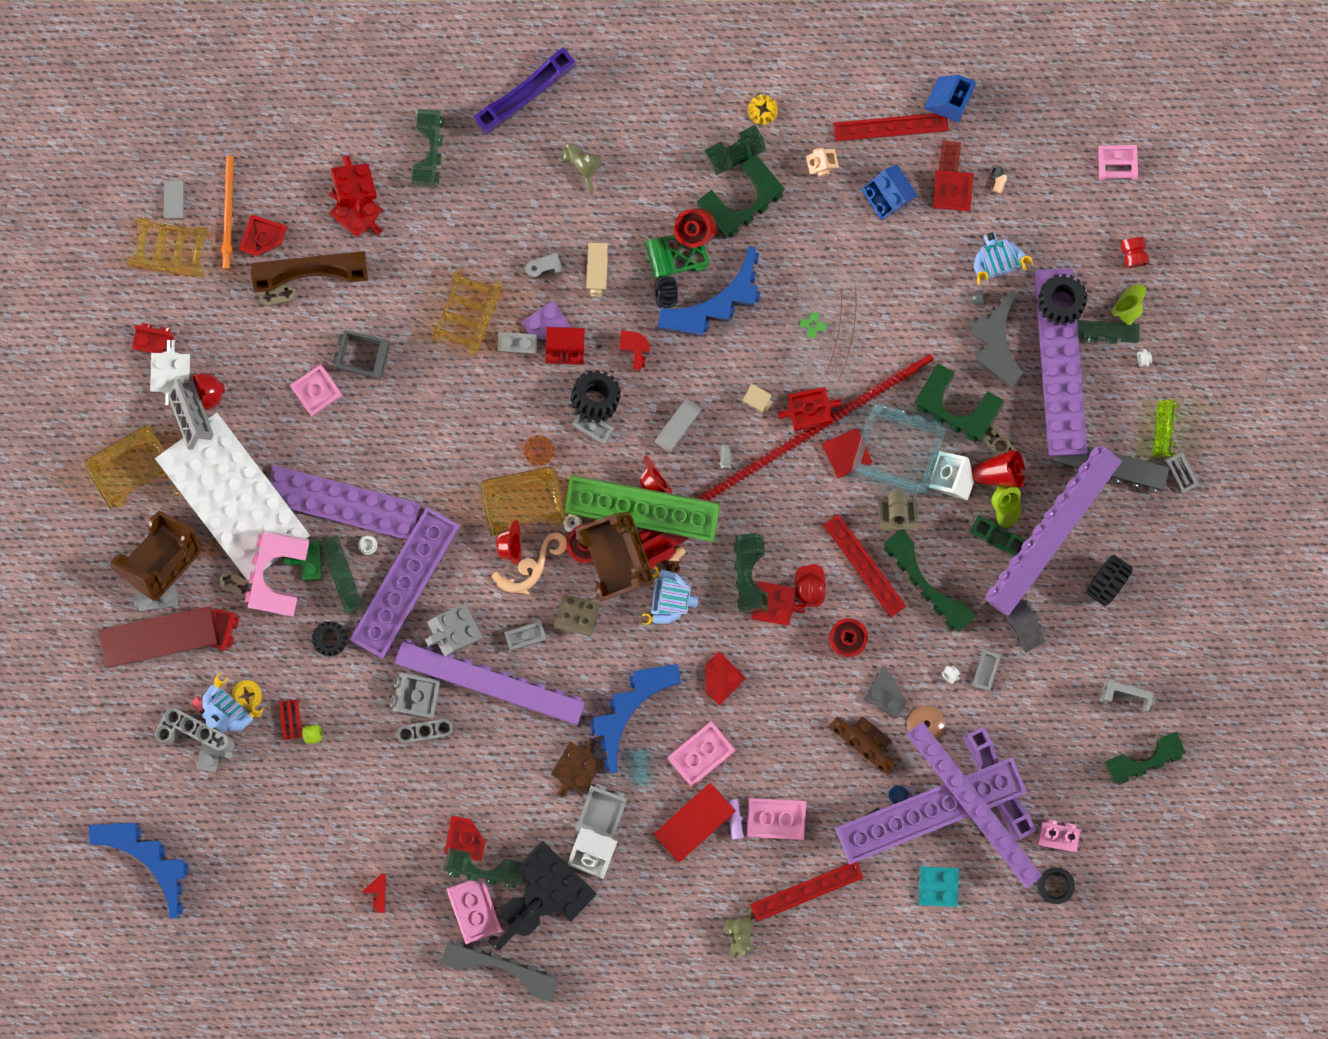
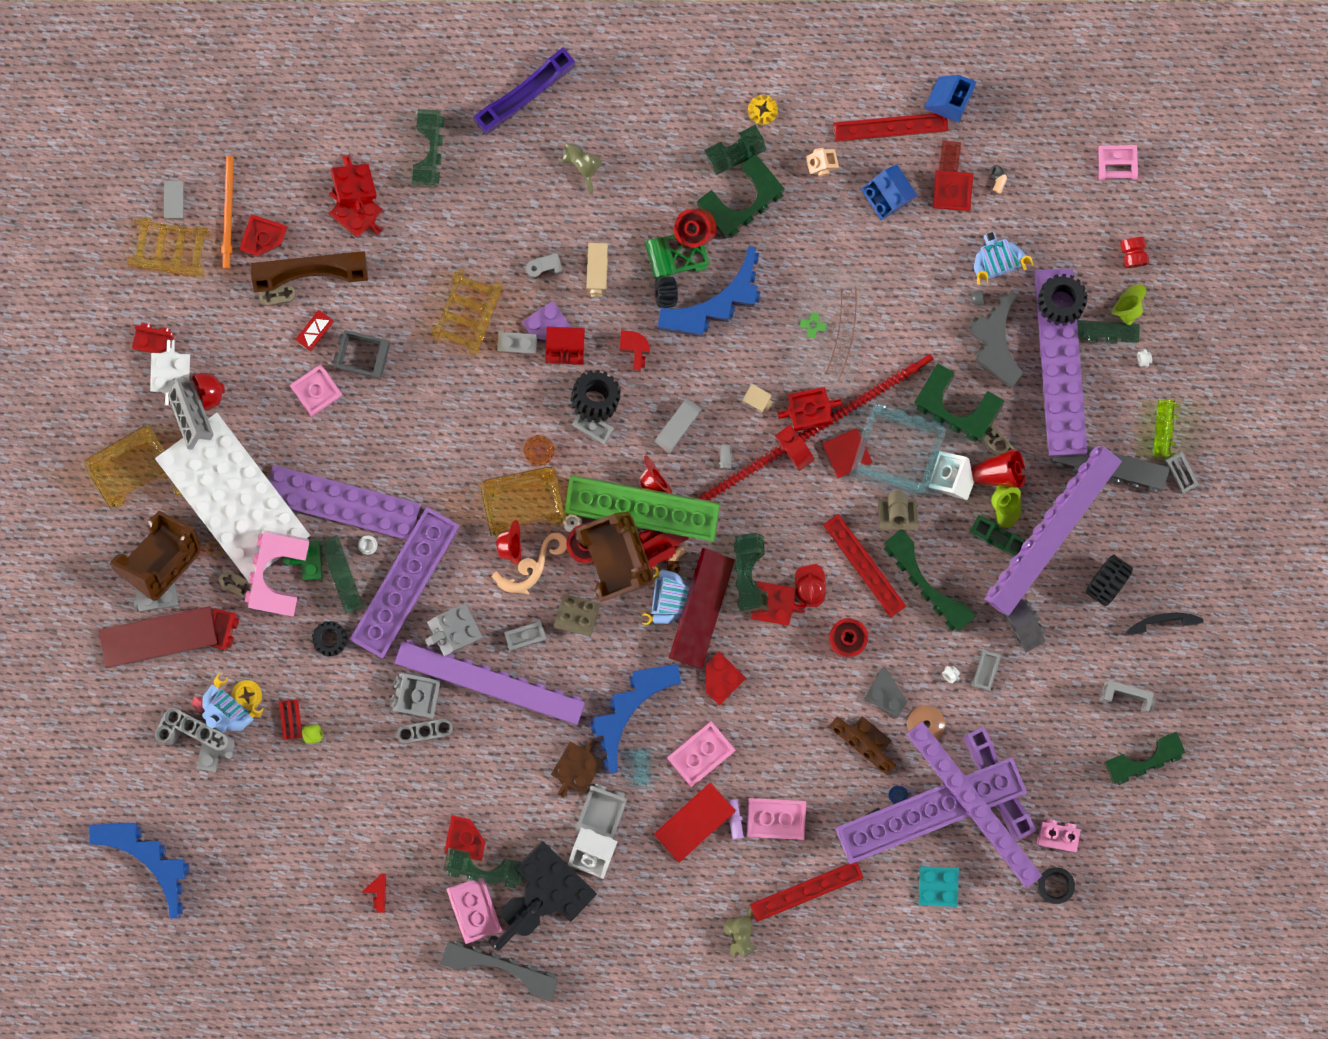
none -> red tile [295,310,334,351]
none -> dark red tile [669,548,735,670]
none -> red brick [775,425,815,471]
none -> black slope [1125,612,1204,636]

